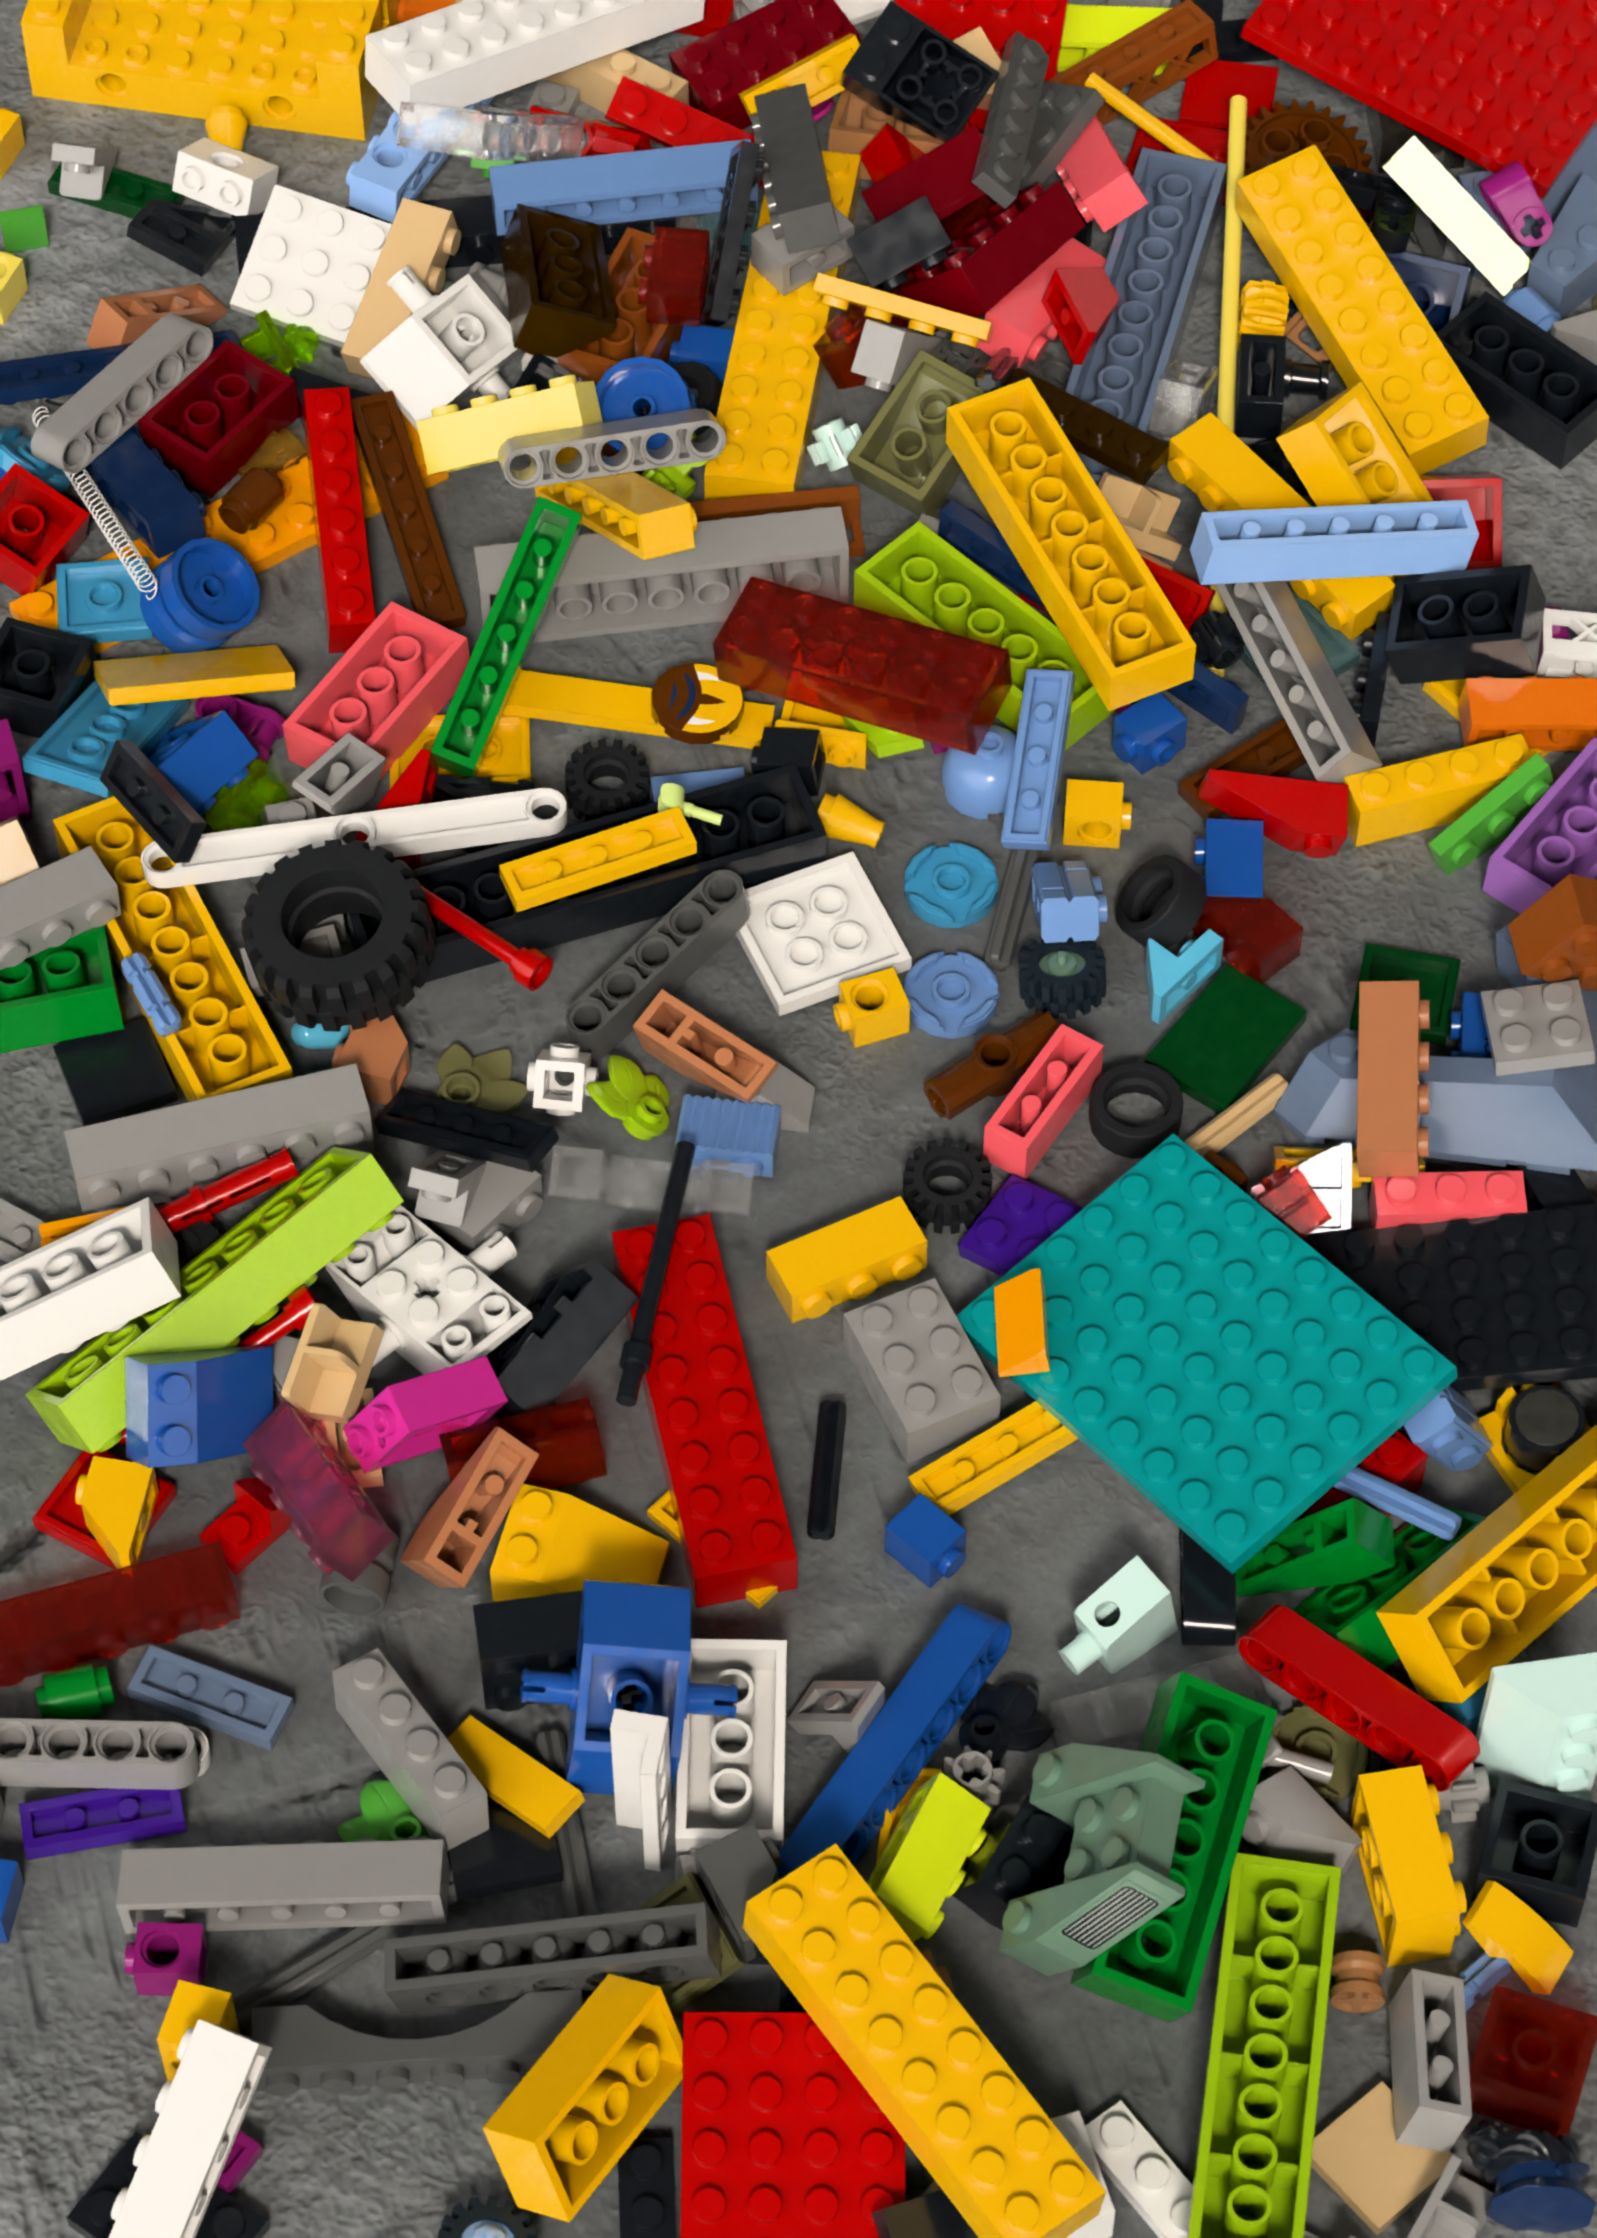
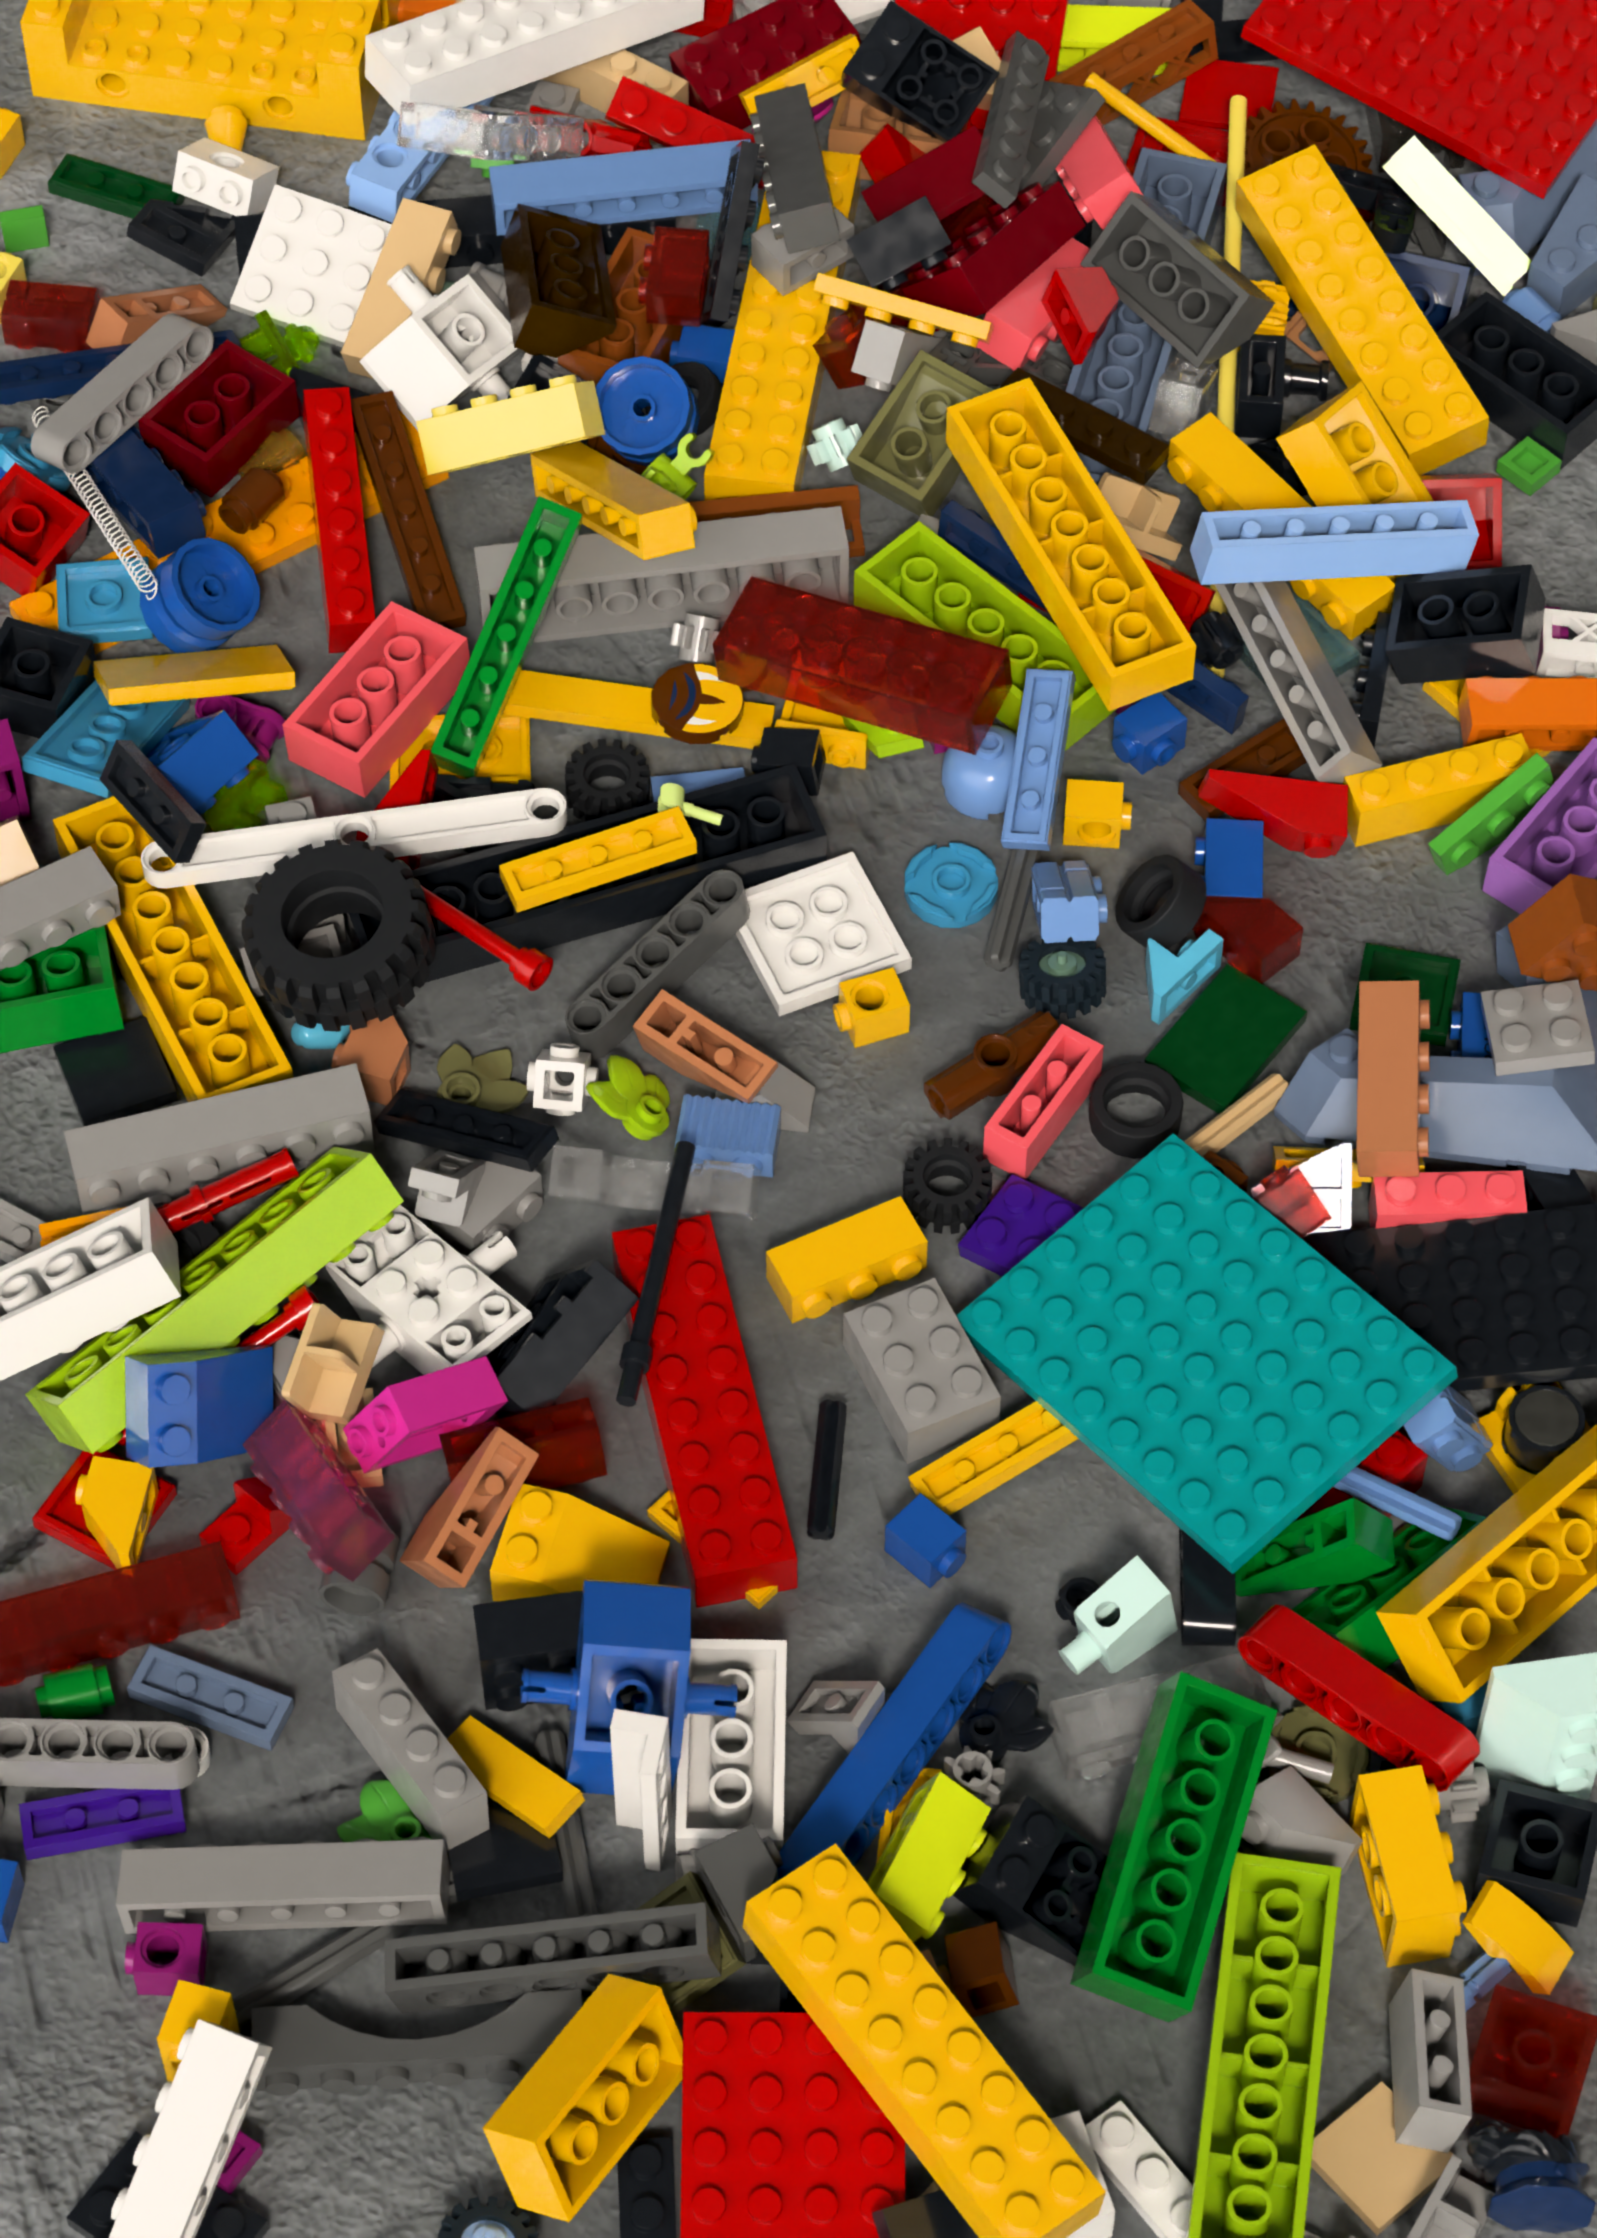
slope [51,143,117,200] -> none
medium blue axle [121,952,182,1037] -> none
light grey slope [292,732,386,816] -> none
light grey beam [498,409,726,488] -> none
yellow cone [817,793,886,849] -> none
medium blue tile [904,951,999,1039] -> none
axle [975,348,1019,394] -> none
light orange slope [994,1268,1050,1377] -> none
sand green wedge [999,1742,1206,1976] -> none
medium nougat wheel [1330,1950,1385,2013] -> none
magenta piece [1478,160,1553,247] -> none
none -> clear red brick [1,280,100,353]
none -> light grey gear [669,613,729,665]
none -> reddish brown brick [944,1921,1020,2018]
none -> black plate [1055,1577,1100,1627]
none -> dark grey slope [1080,191,1275,370]
none -> bright green plate [1496,436,1562,496]

